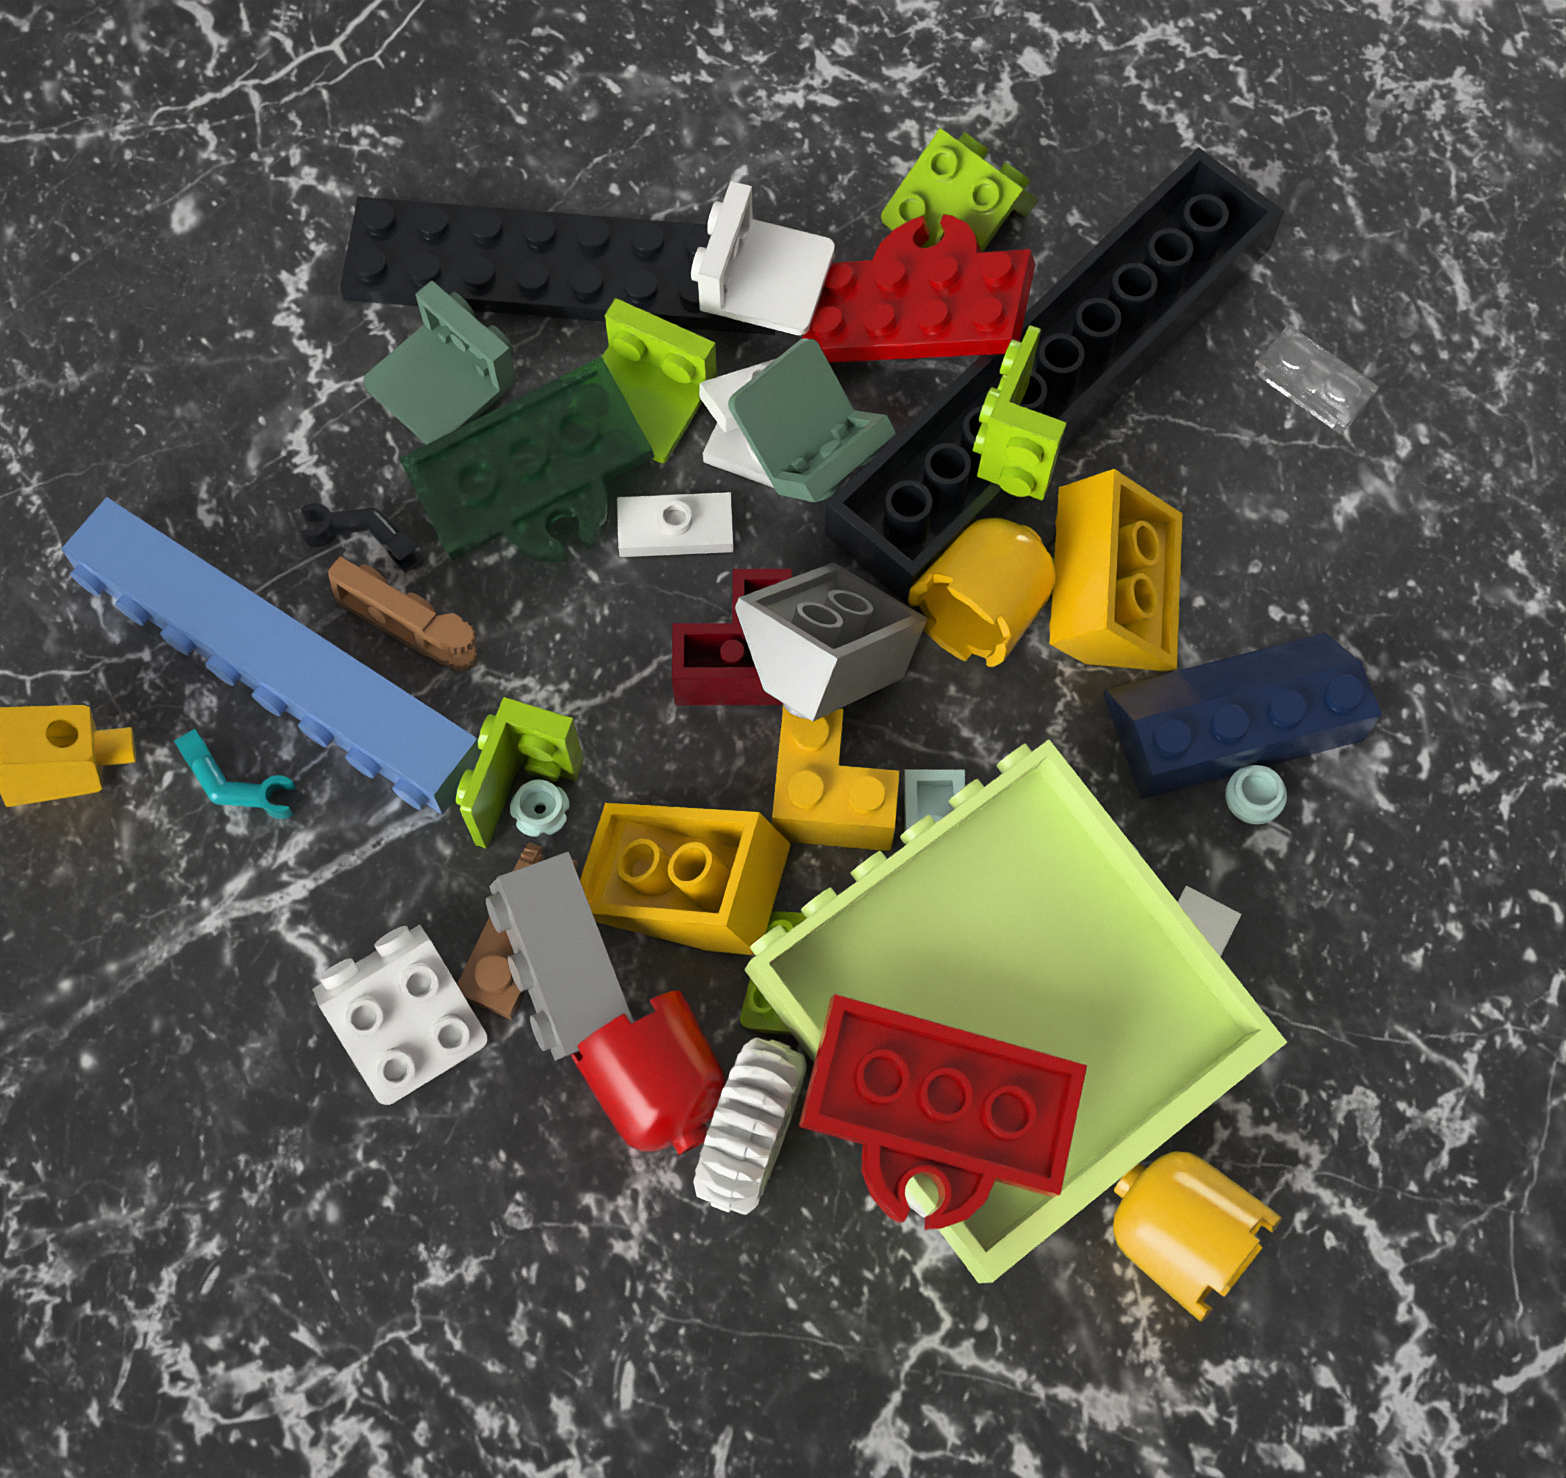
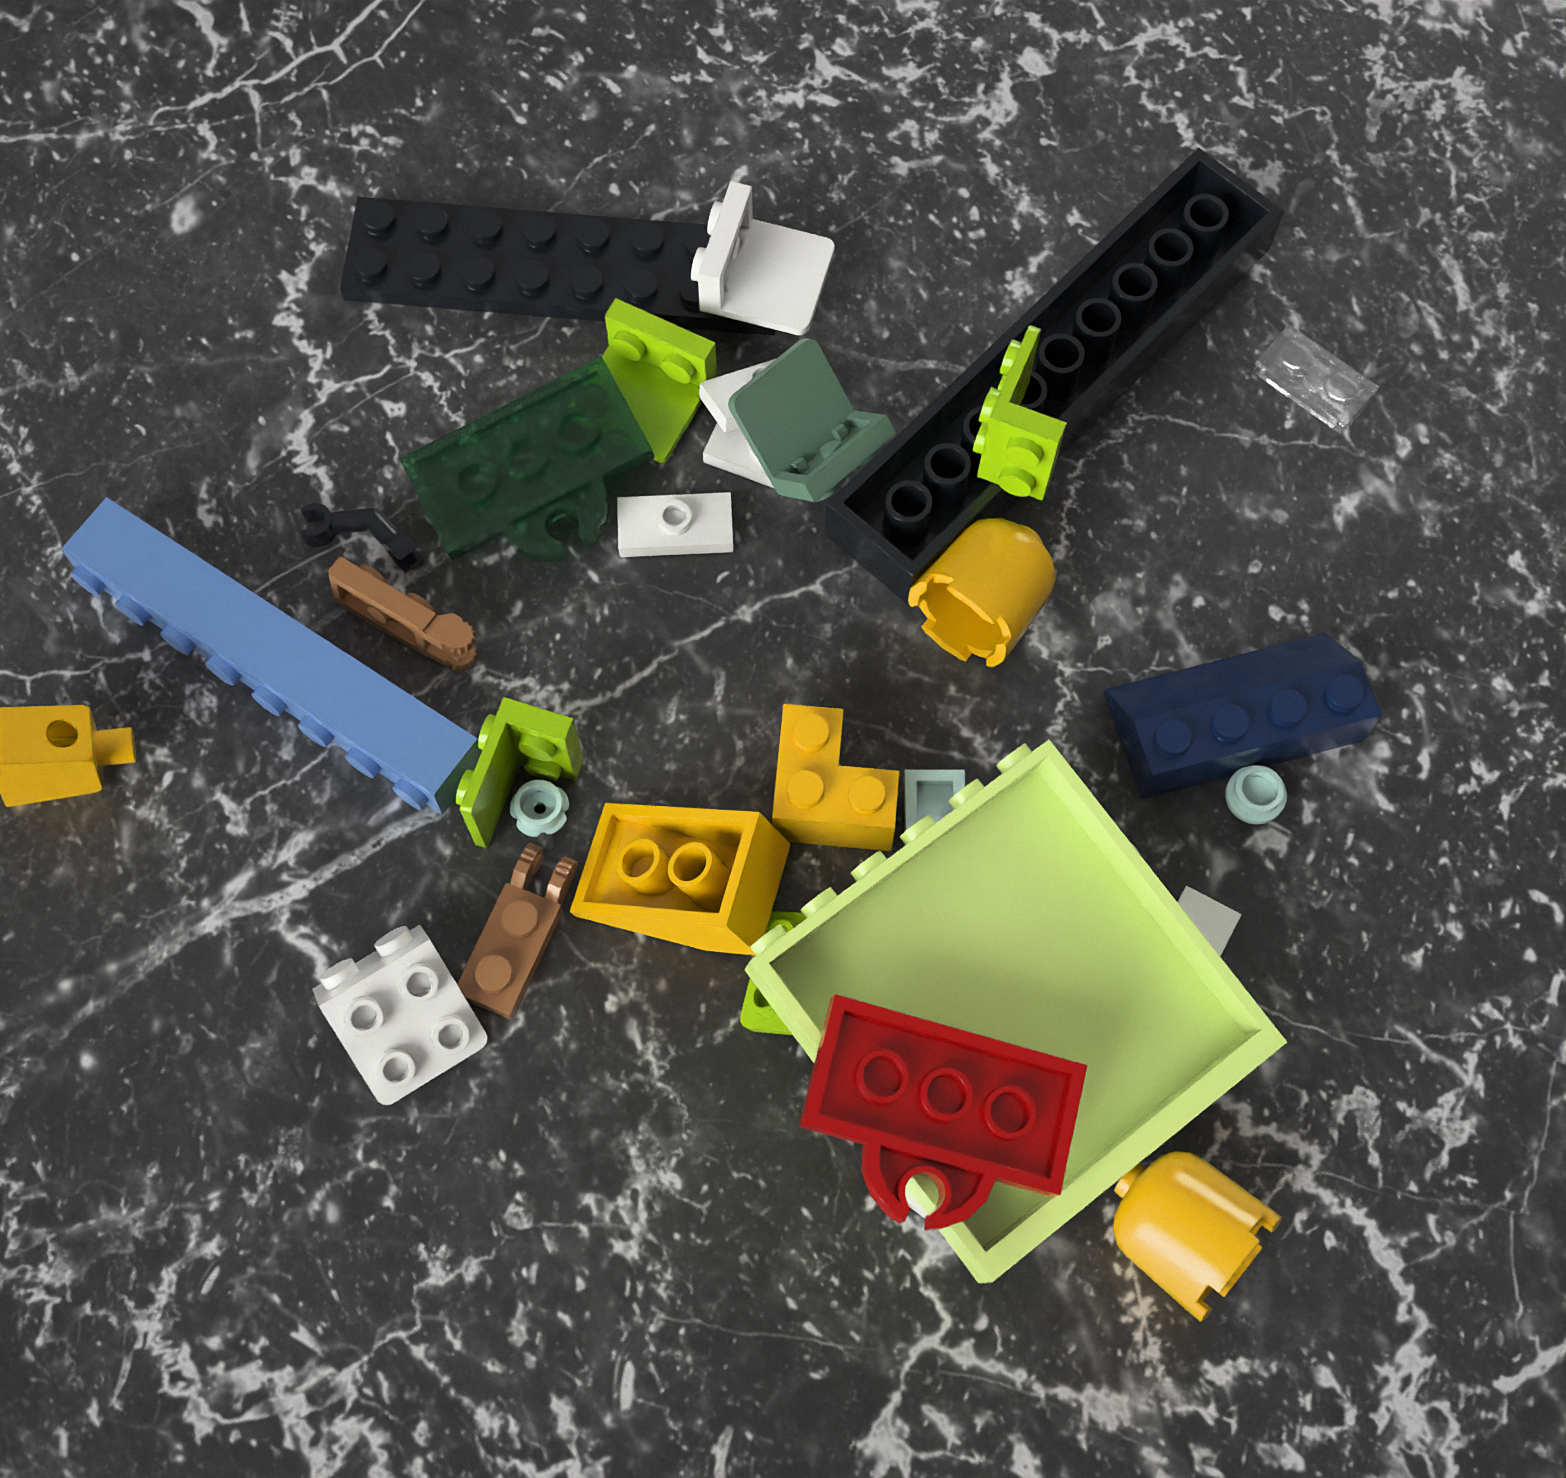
teal arm [174,729,297,819] -> none
sand green bracket [363,281,517,449] -> none
light grey brick [486,851,634,1061] -> none
red cylinder [571,991,727,1156] -> none
dark red brick [672,569,792,706] -> none
white gear [693,1037,807,1215] -> none
light grey slope [735,562,928,721] -> none
red plate [801,214,1036,363] -> none
lime bracket [881,128,1039,252] -> none
yellow slope [1049,469,1183,672] -> none

